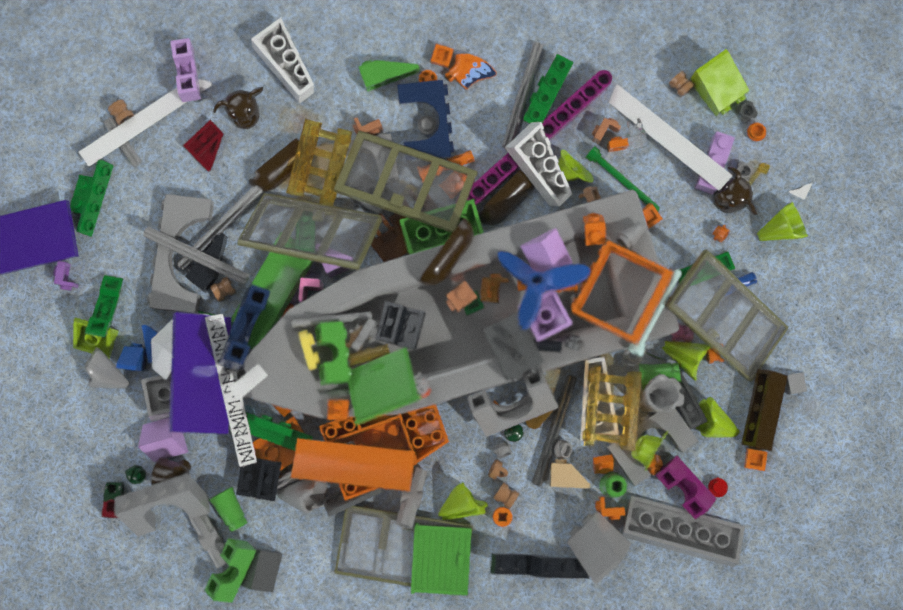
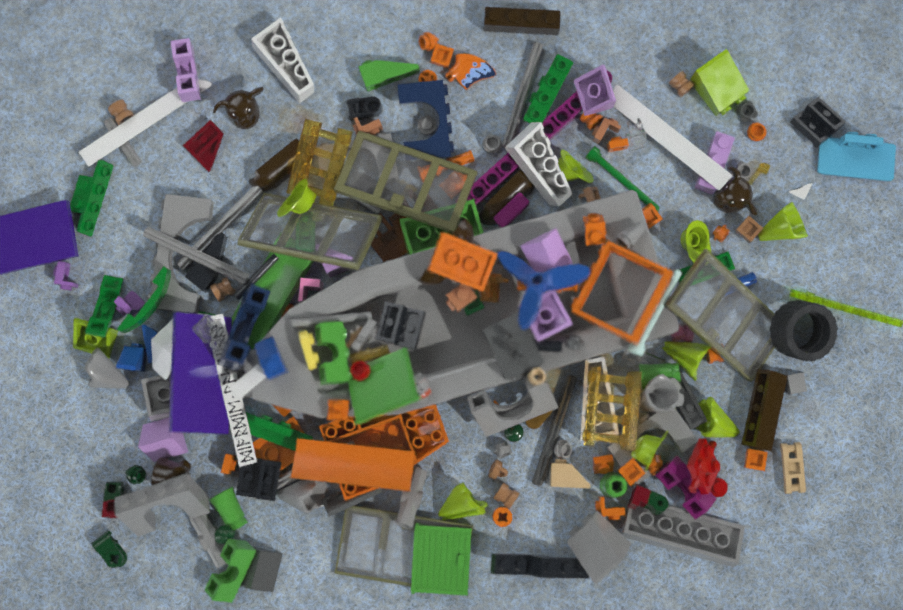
none -> dark green piece [91,530,127,568]
none -> medium lavender bracket [113,291,146,316]
none -> green slope [117,266,171,333]
none -> clear plate [192,315,226,351]
none -> dark green plate [214,525,236,545]
none -> orange plate [221,453,238,474]
none -> black bar [234,253,279,300]
none -> blue slope [254,336,289,381]
none -> lime piece [277,179,316,217]
none -> black piece [345,96,383,121]
none -> red plate [350,361,370,381]
none -> orange plate [419,32,439,51]
none -> orange plate [427,232,497,291]
none -> light grey plate [483,134,502,154]
none -> dark brown brick [484,7,561,36]
none -> magenta slope [493,193,530,228]
none -> tan hinge [528,368,546,385]
none -> lavender slope [574,65,616,116]
none -> orange wheel [579,113,604,131]
none -> orange plate [617,458,646,486]
none -> leg [627,485,669,515]
none -> lime piece [680,220,711,266]
none -> red plate [686,438,720,494]
none -> medium nougat tile [735,216,763,243]
none -> black tyre [770,300,838,361]
none -> tan plate [780,442,806,494]
none -> clear neon green bar [789,289,903,328]
none -> black slope [790,97,846,147]
none -> medium azure bracket [817,132,896,181]

